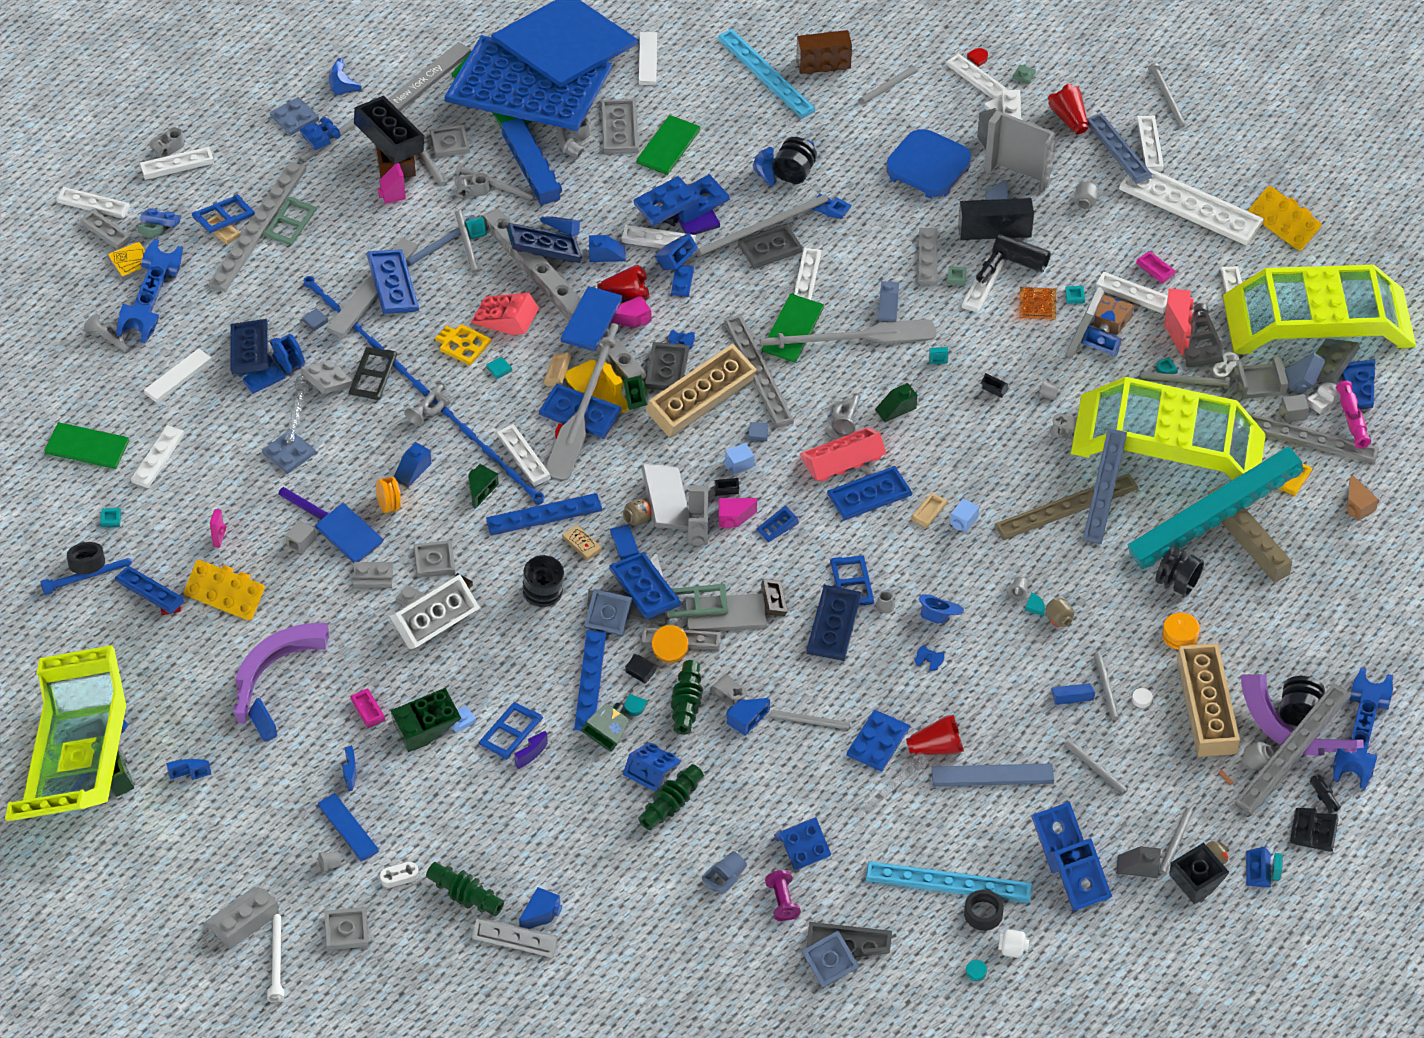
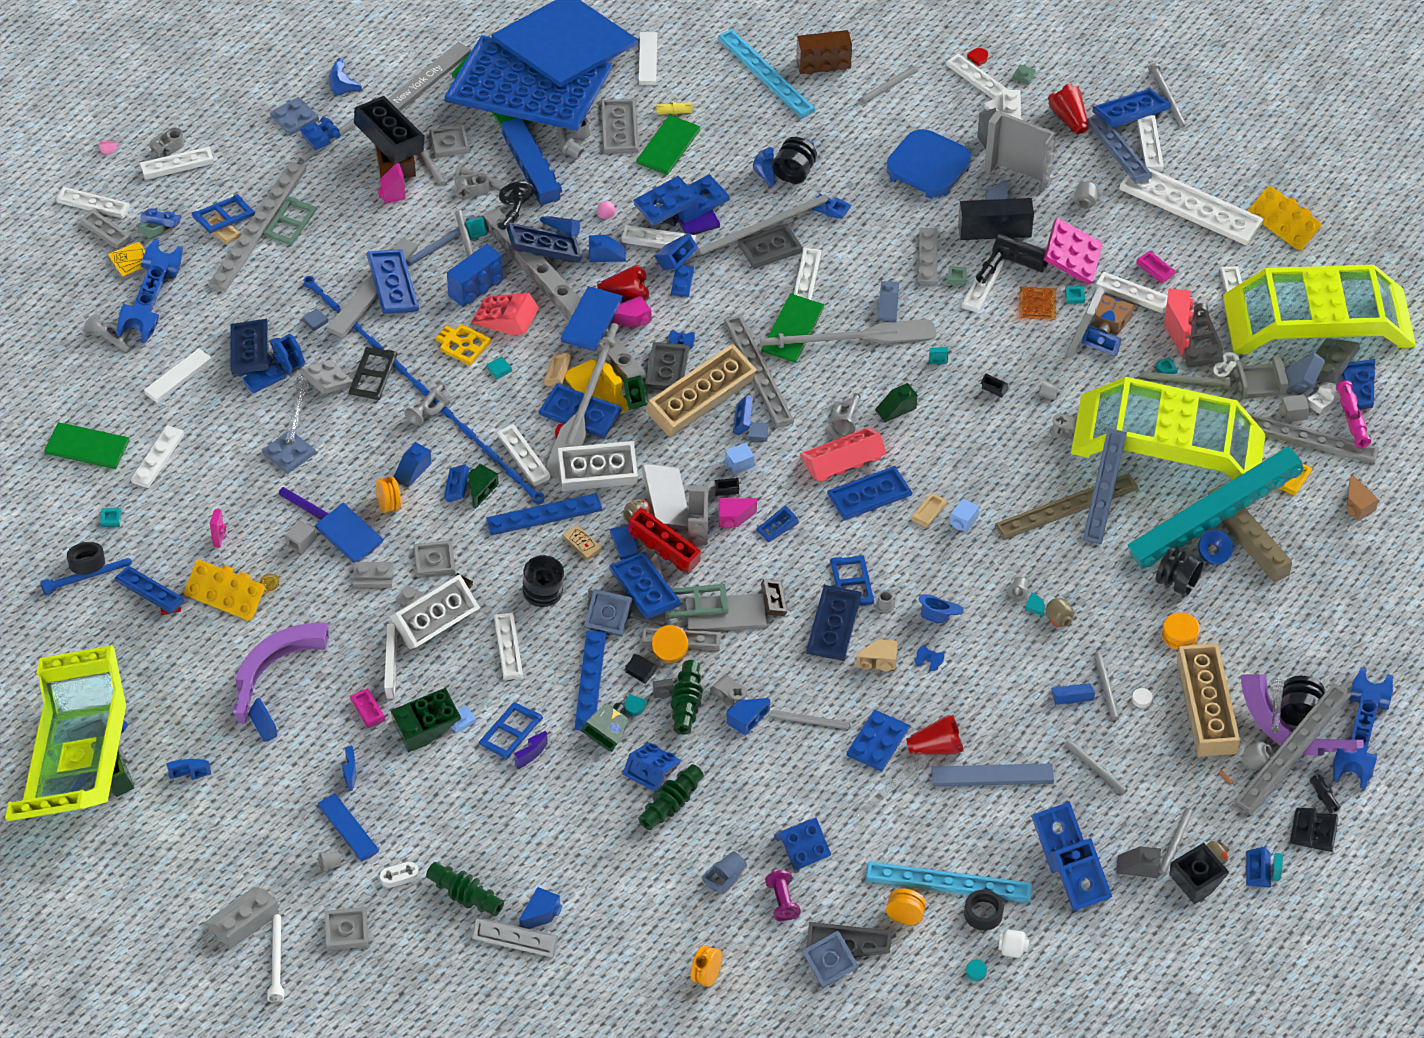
none -> bright pink piece [99,141,117,154]
none -> clear yellow plate [260,574,279,591]
none -> white tile [384,624,397,699]
none -> blue plate [444,464,470,502]
none -> blue brick [446,244,503,307]
none -> white tile [494,612,523,680]
none -> black dish [498,181,534,230]
none -> white brick [557,441,638,491]
none -> bright pink piece [597,201,615,219]
none -> red brick [628,507,701,574]
none -> dark grey plate [653,678,674,699]
none -> light yellow pin [656,102,692,116]
none -> light orange head [690,945,722,987]
none -> blue plate [733,395,753,435]
none -> tan slope [856,639,898,672]
none -> light orange head [886,889,926,925]
none -> plate [1043,218,1103,284]
none -> blue tile [1092,88,1170,128]
none -> blue piece [1198,530,1233,565]
none -> clear piece [1270,679,1285,733]

